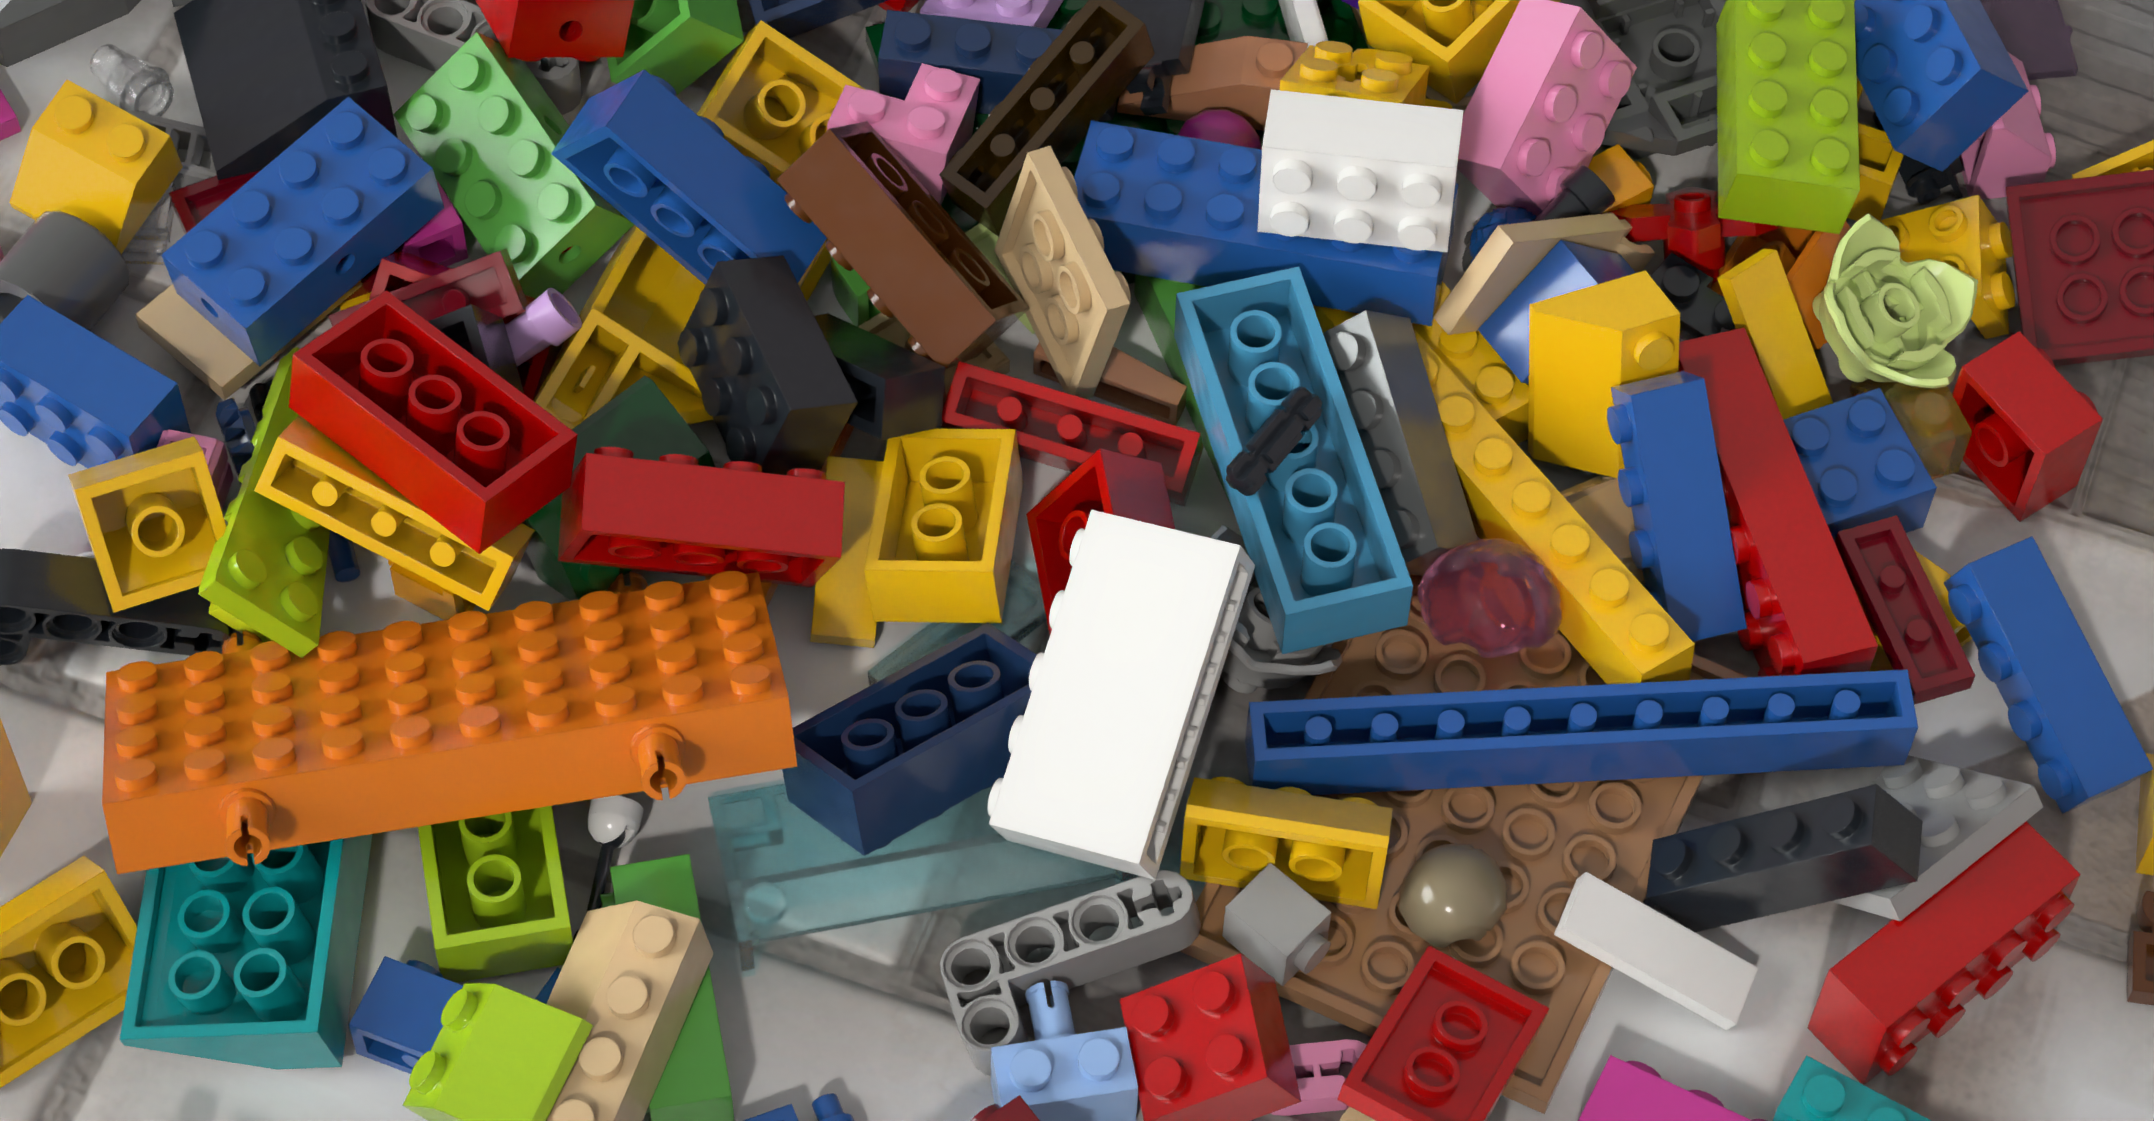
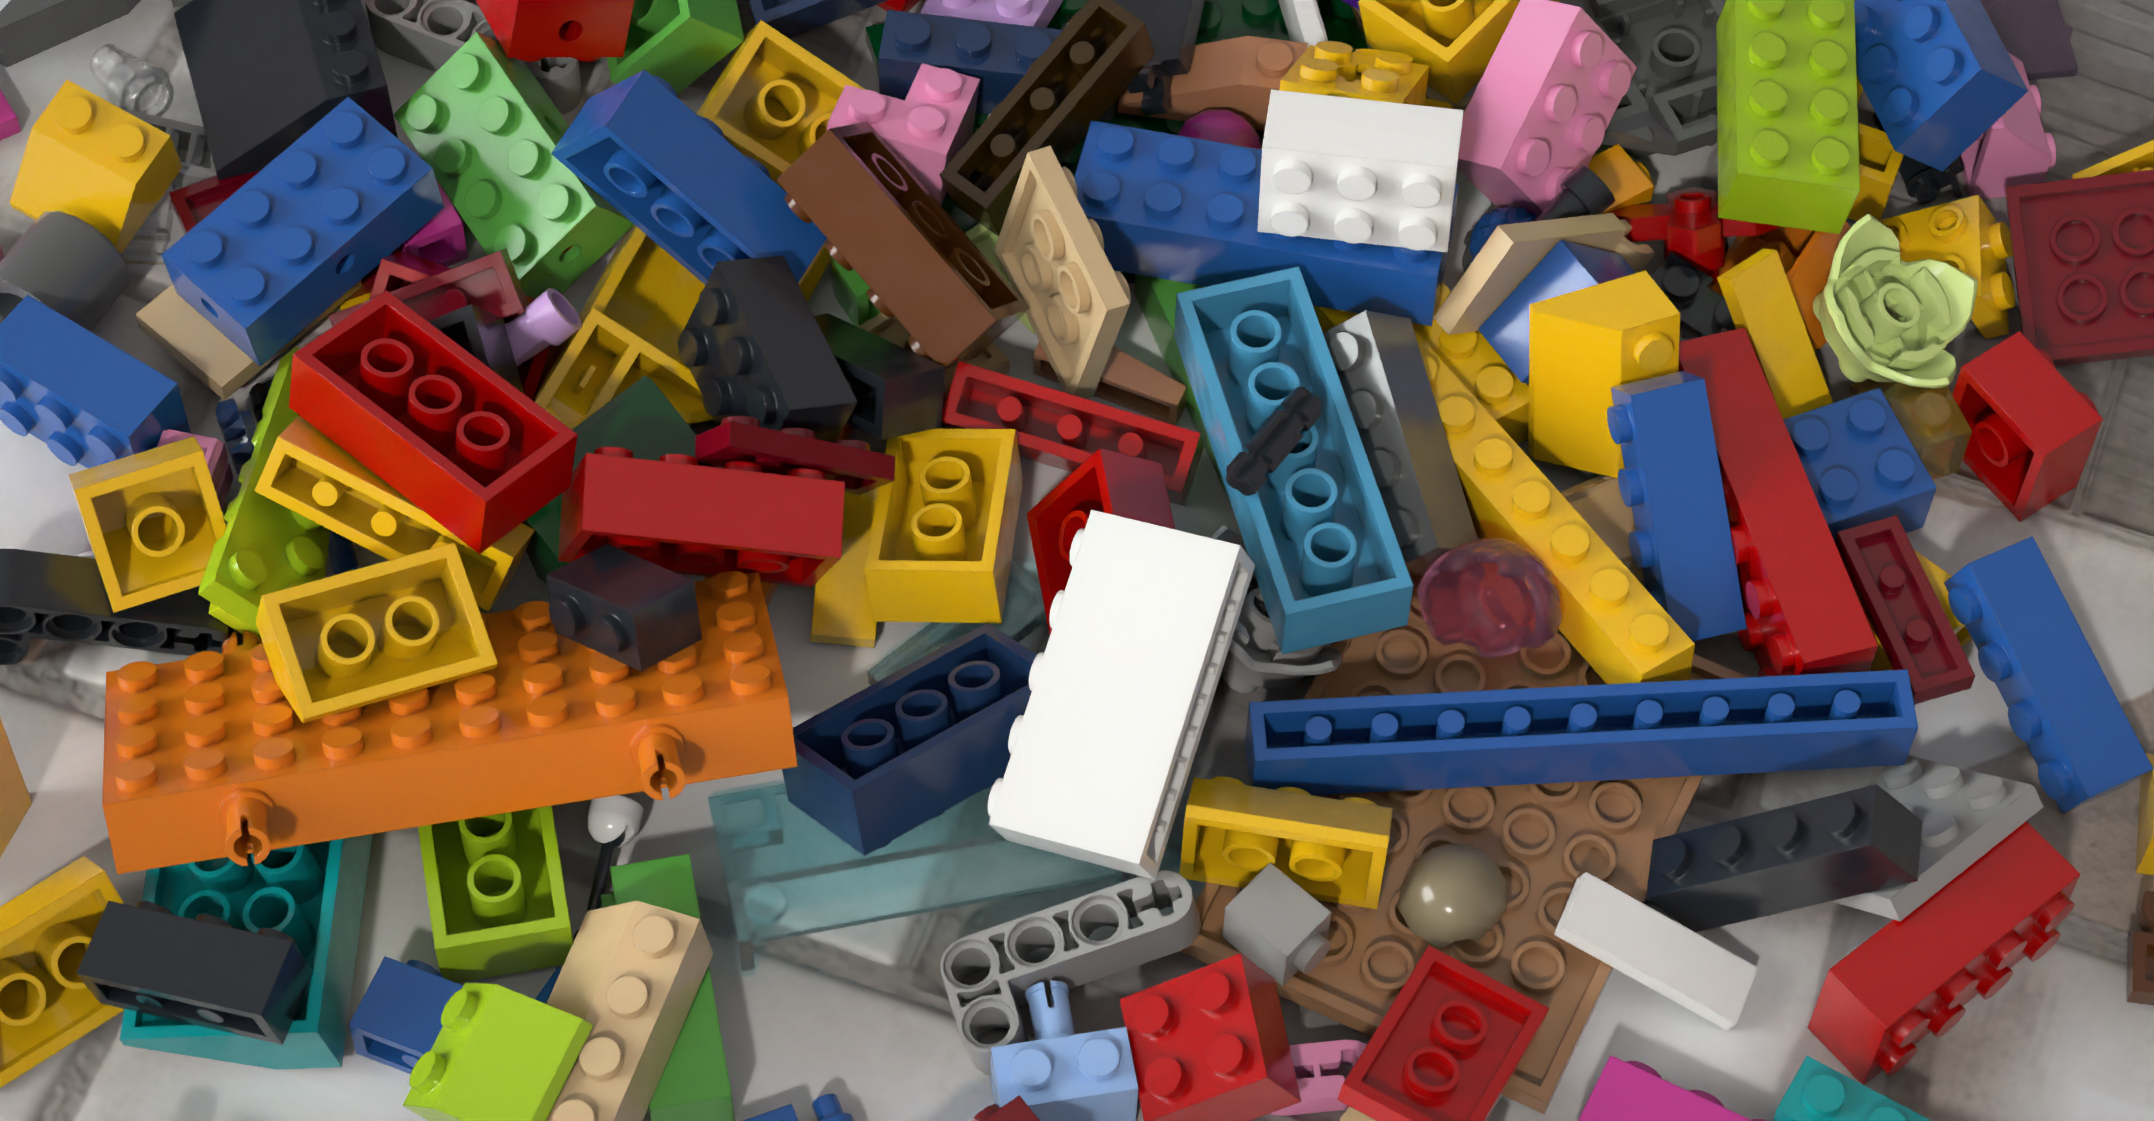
none -> black brick [76,901,313,1045]
none -> yellow slope [256,542,498,723]
none -> black brick [546,544,702,672]
none -> dark red plate [695,416,895,495]

